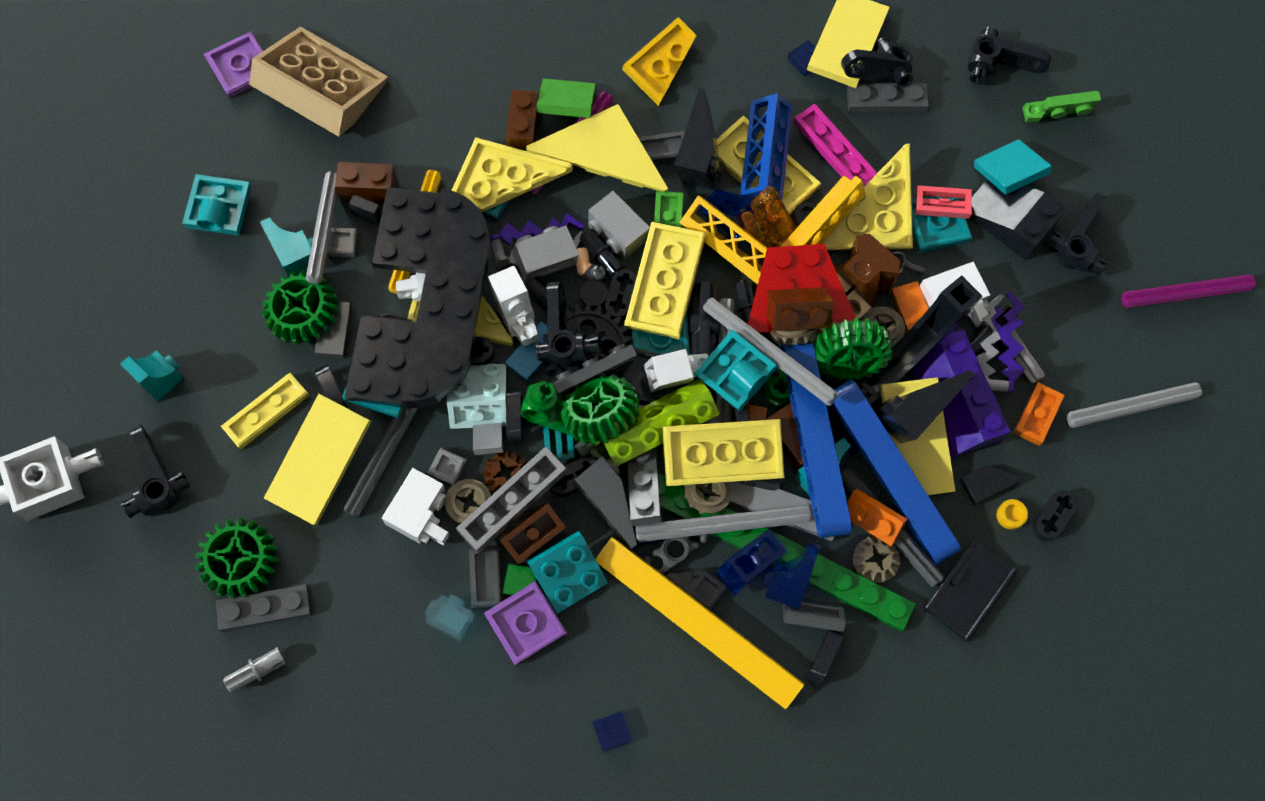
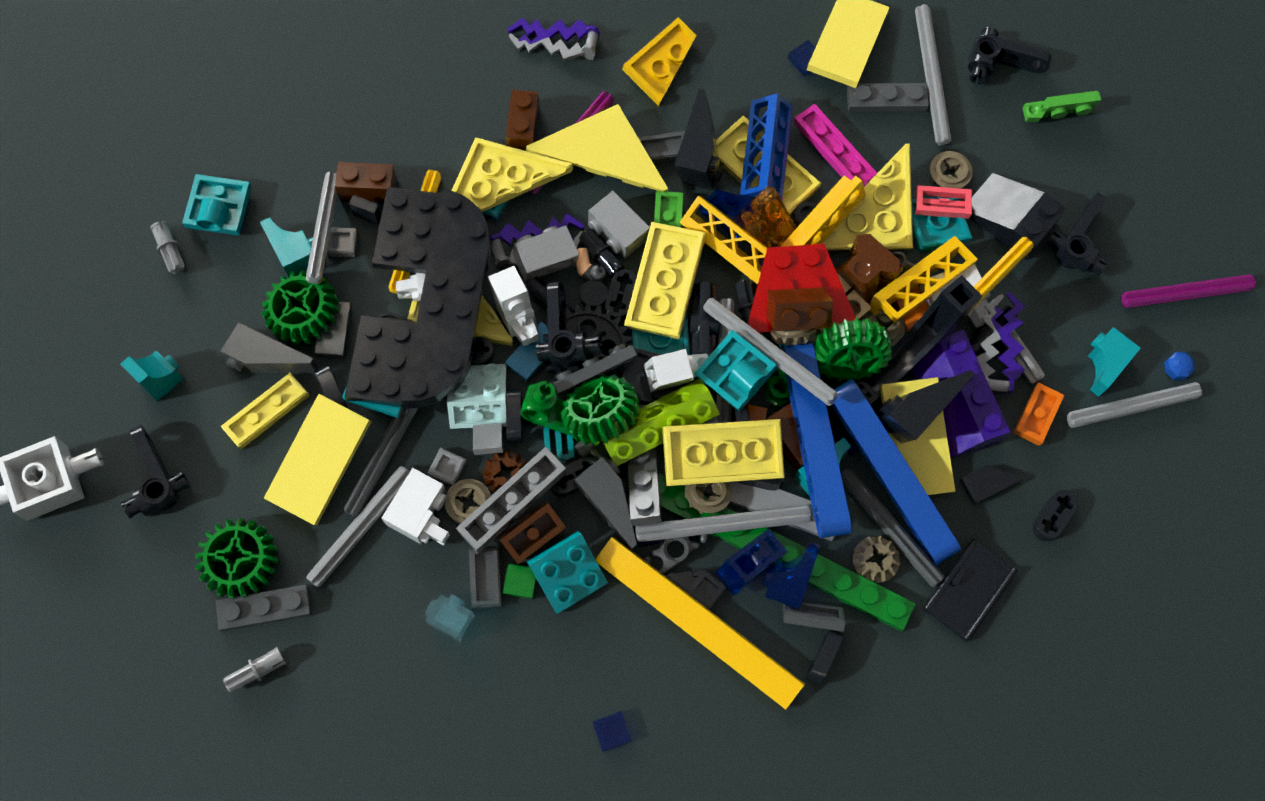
medium lavender tile [204,31,263,98] -> none
tan slope [249,27,388,136] -> none
medium lavender tile [484,581,567,665] -> none
bright green tile [537,79,595,118] -> none
black piece [841,37,913,88] -> none
orange plate [847,489,908,546] -> none
teal tile [974,139,1052,195] -> none
yellow tile [996,499,1028,530] -> none
none -> light grey axle [150,221,185,274]
none -> dark grey slope [220,323,318,373]
none -> light grey axle [306,466,410,587]
none -> piece [508,17,600,61]
none -> yellow fence [870,236,978,323]
none -> light grey axle [915,4,951,146]
none -> dark tan gear [929,151,973,189]
none -> yellow axle [969,237,1034,313]
none -> teal arch [1088,327,1141,397]
none -> blue tile [1164,352,1195,380]

